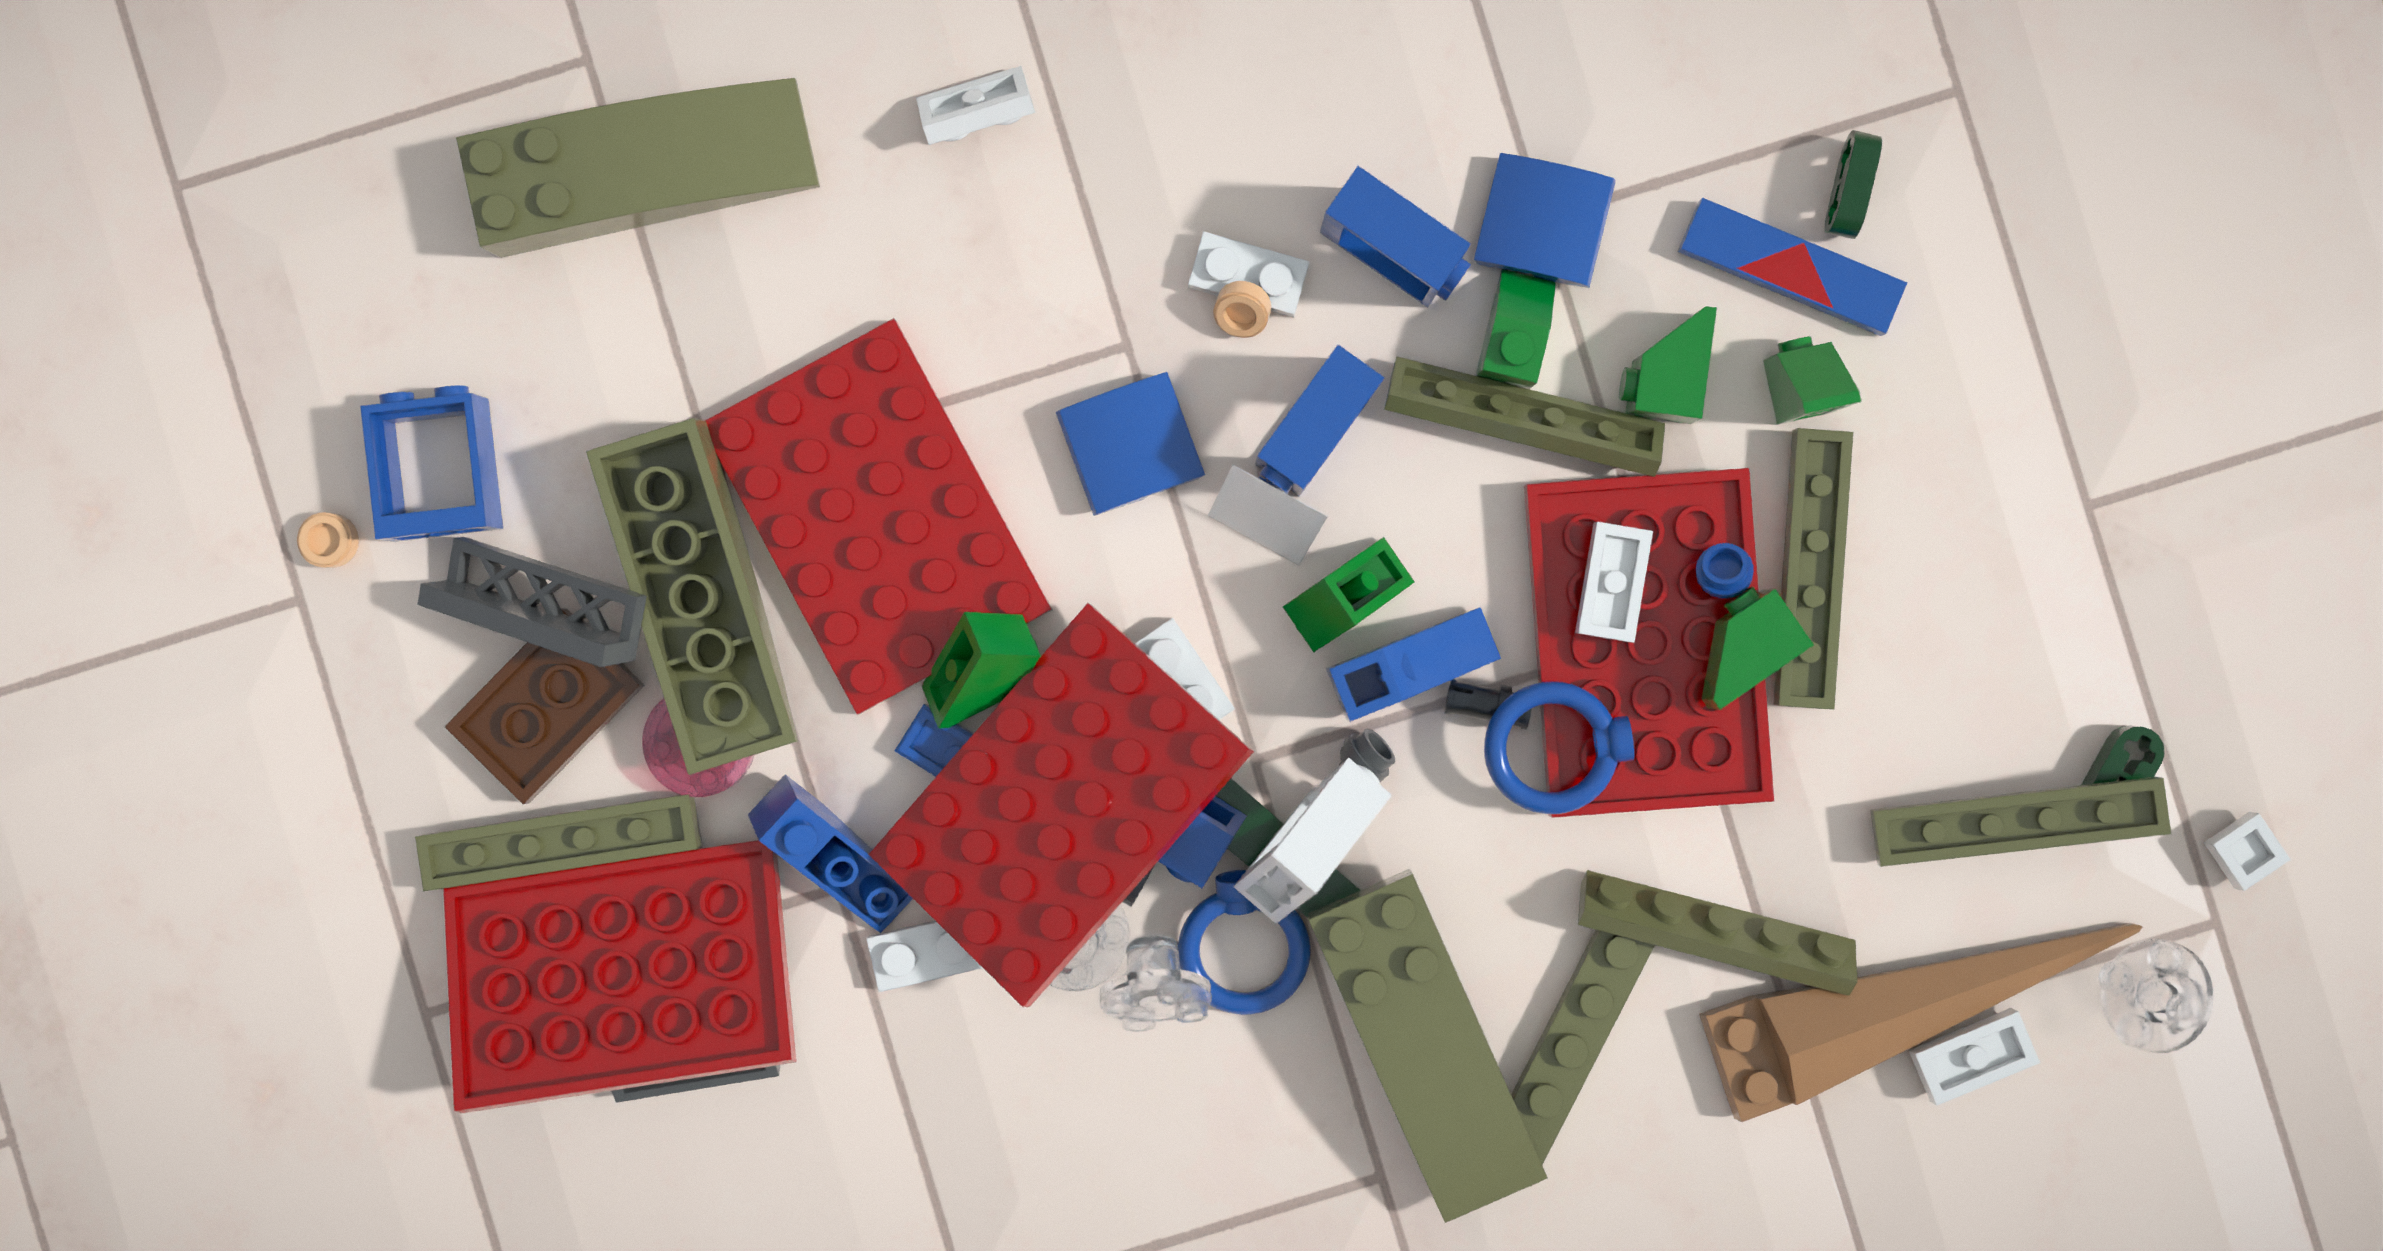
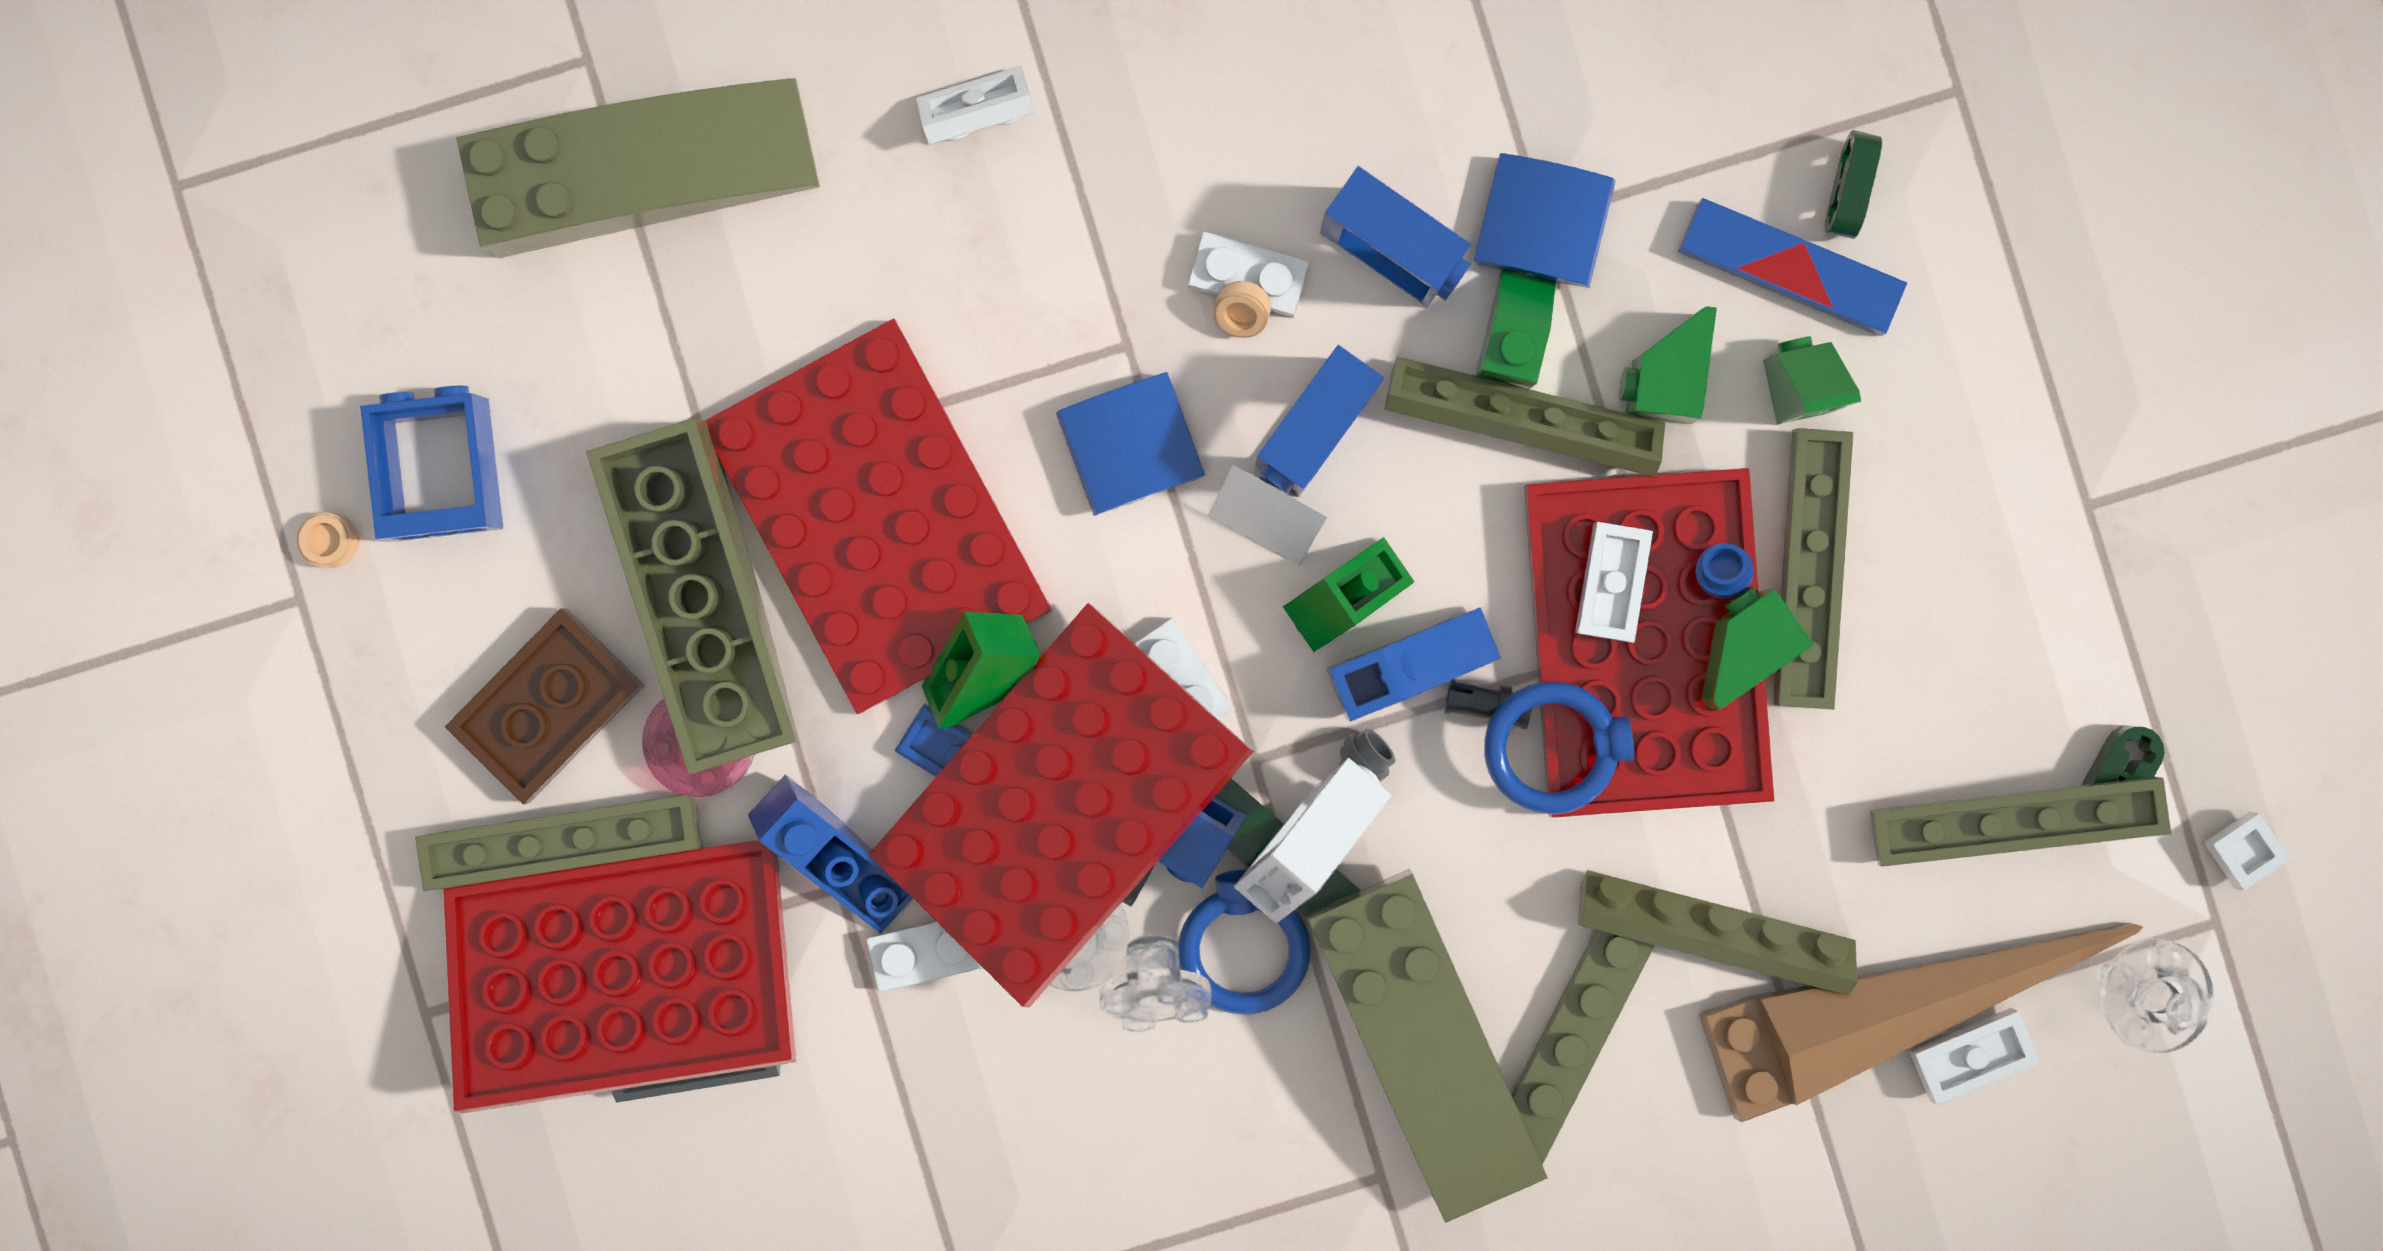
dark grey fence [417,537,647,667] -> none

